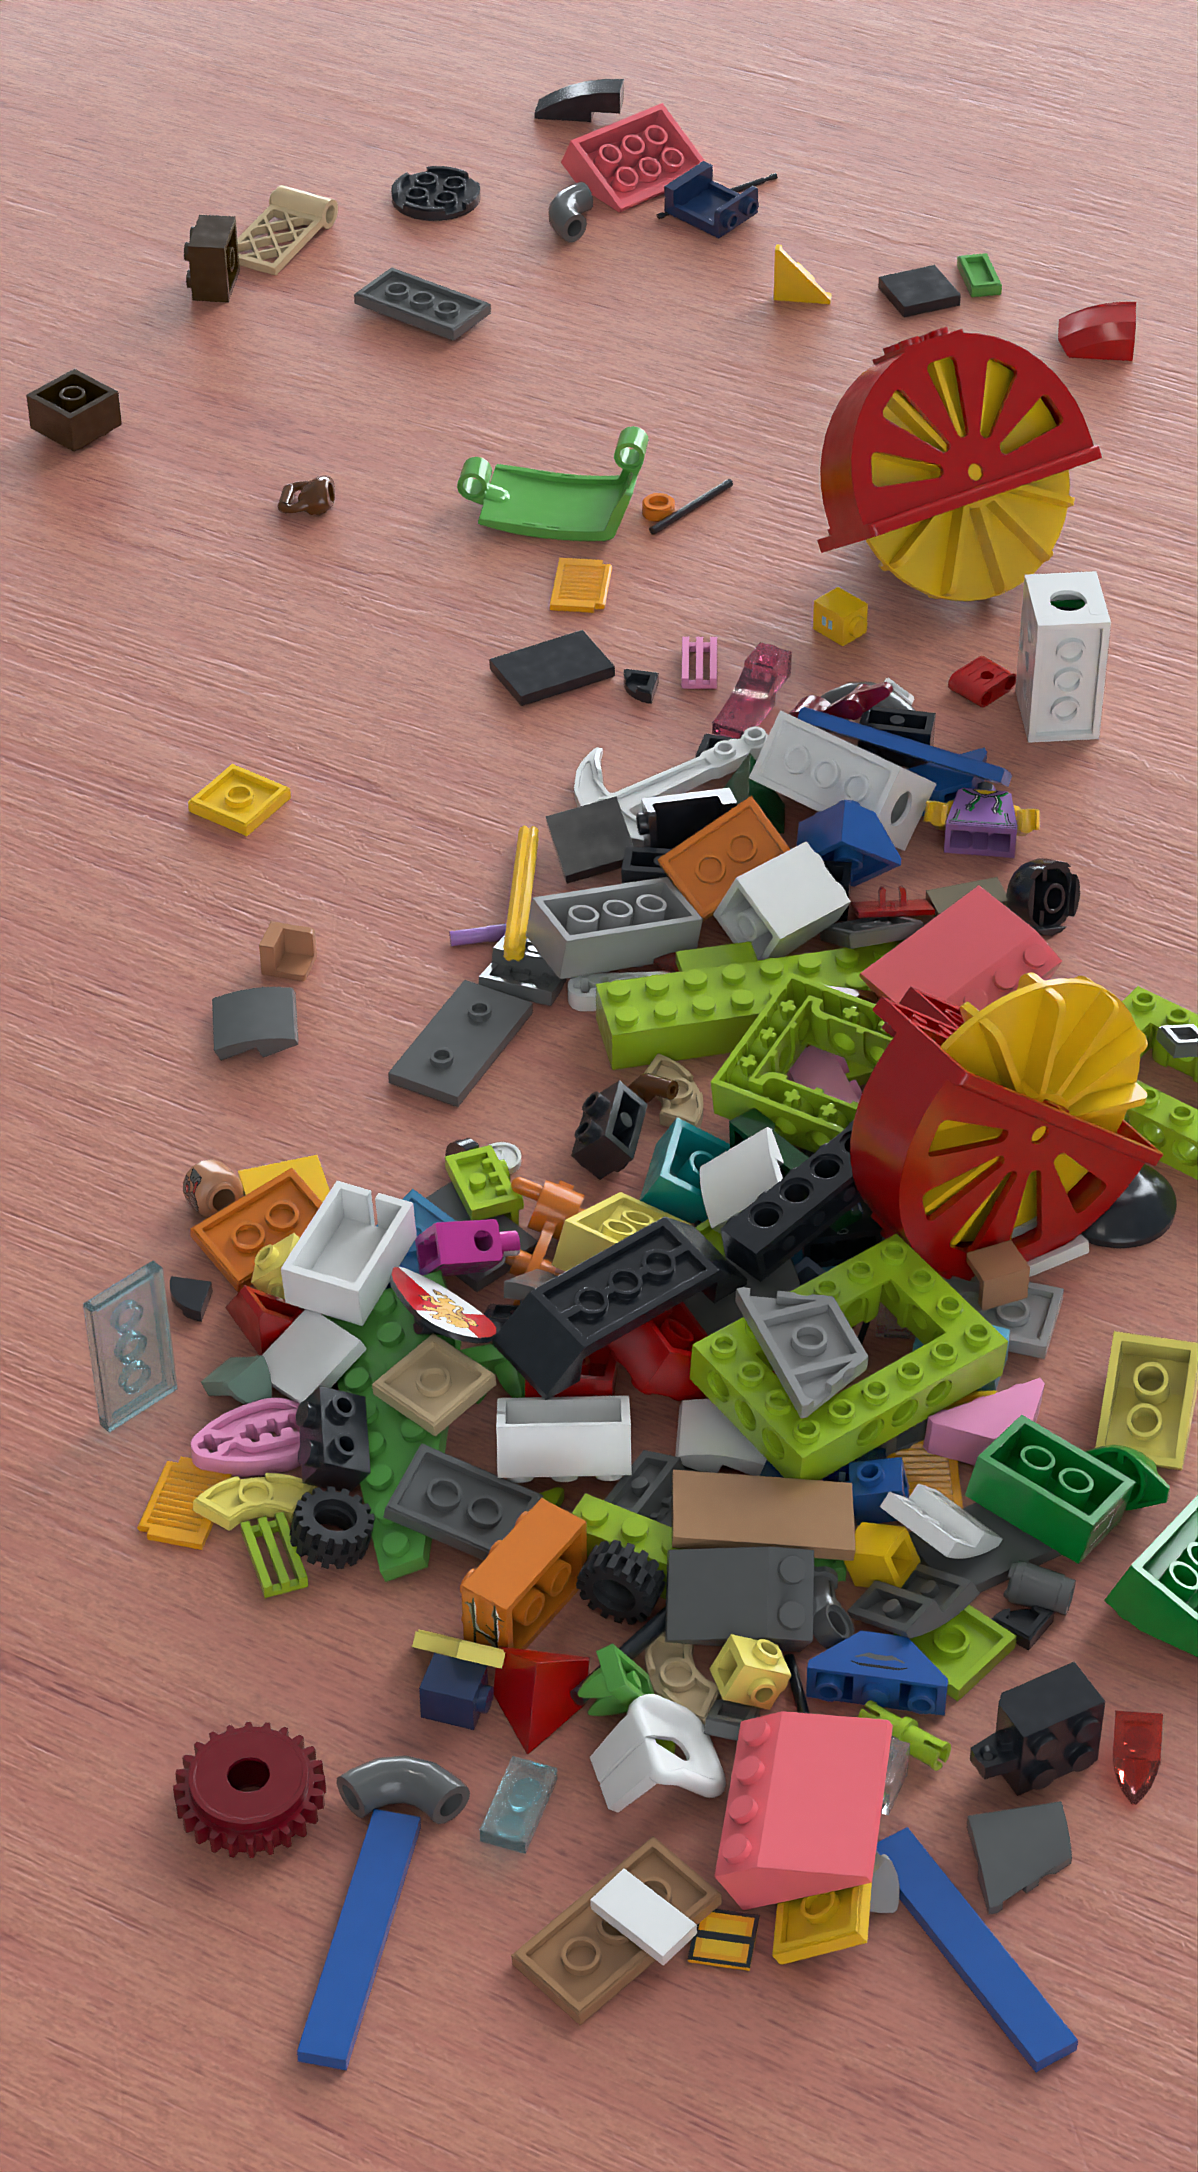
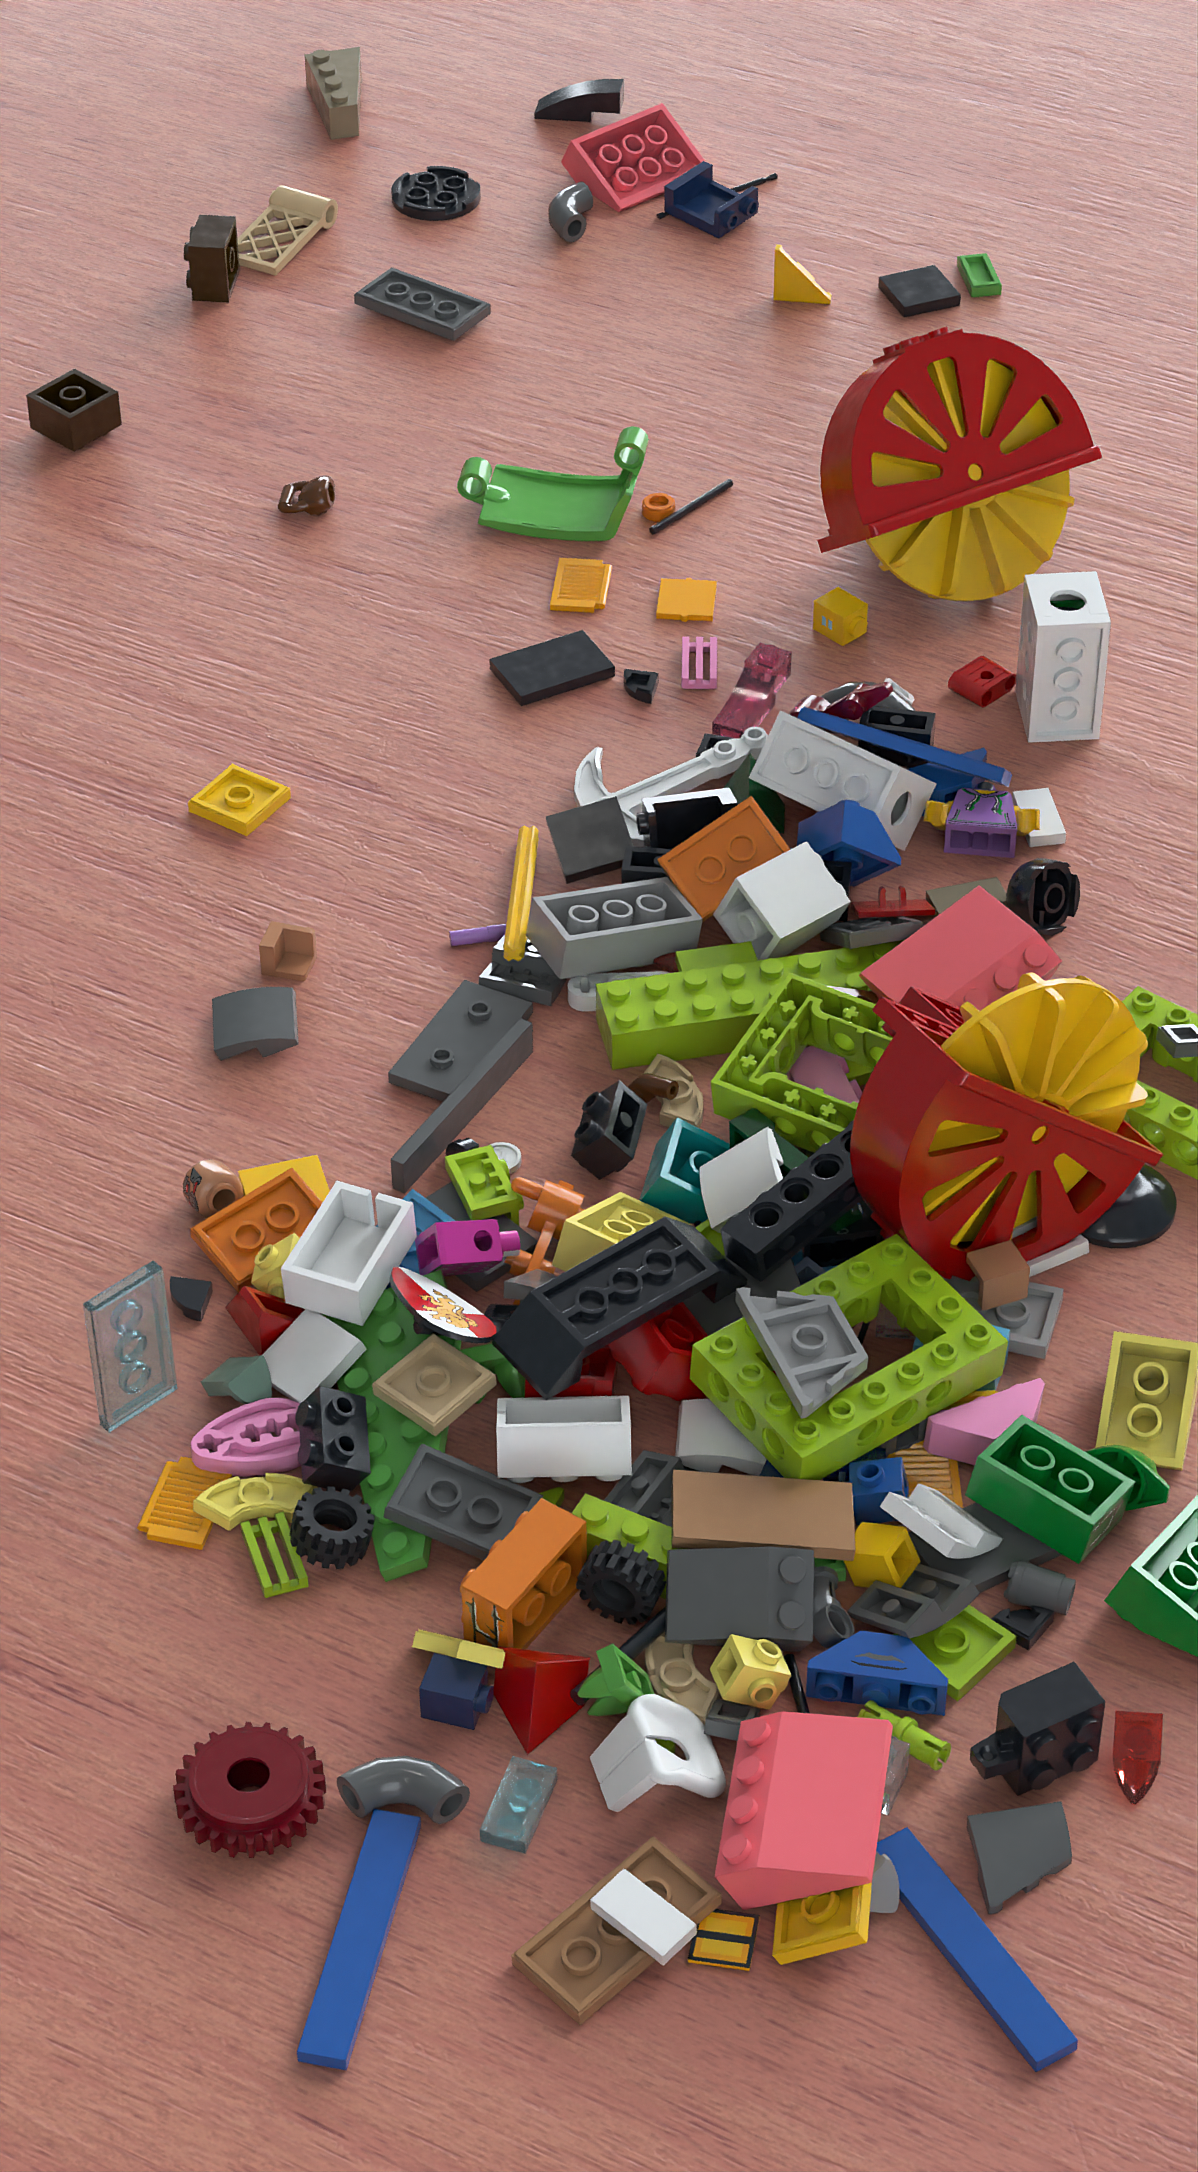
red slope [1058,302,1136,361] -> none
none -> dark tan wedge [304,47,362,140]
none -> dark grey tile [391,1018,533,1194]
none -> light orange piece [656,578,717,622]
none -> white tile [1012,788,1066,847]

